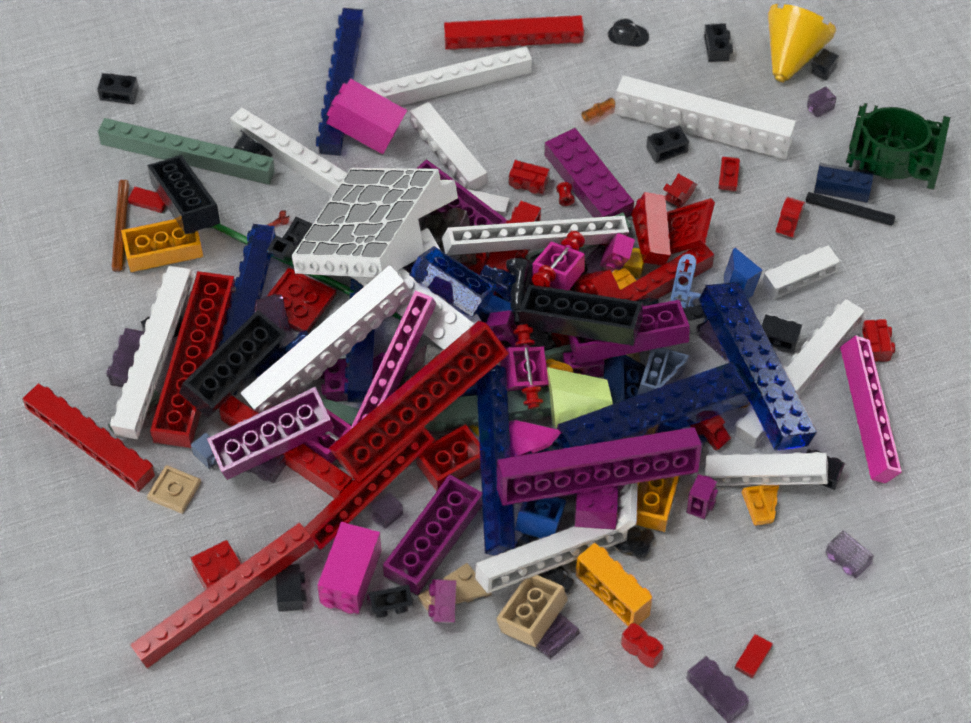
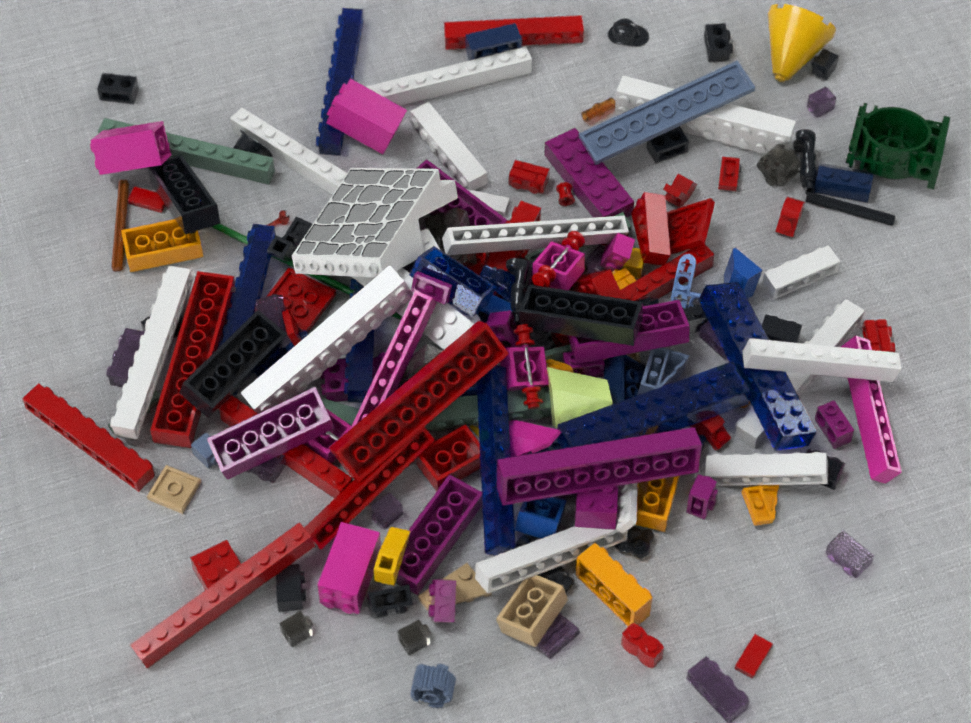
none -> dark pink brick [90,121,172,175]
none -> clear smoke brick [279,611,313,648]
none -> red tile [282,309,301,346]
none -> yellow slope [373,527,410,586]
none -> clear smoke brick [397,619,431,656]
none -> magenta plate [410,272,452,305]
none -> sand blue brick [410,664,456,708]
none -> dark blue slope [465,23,522,61]
none -> sand blue plate [579,60,755,165]
none -> white brick [742,338,901,382]
none -> clear smoke brick [757,144,801,186]
none -> black piece [793,129,816,194]
none -> magenta brick [814,400,854,449]

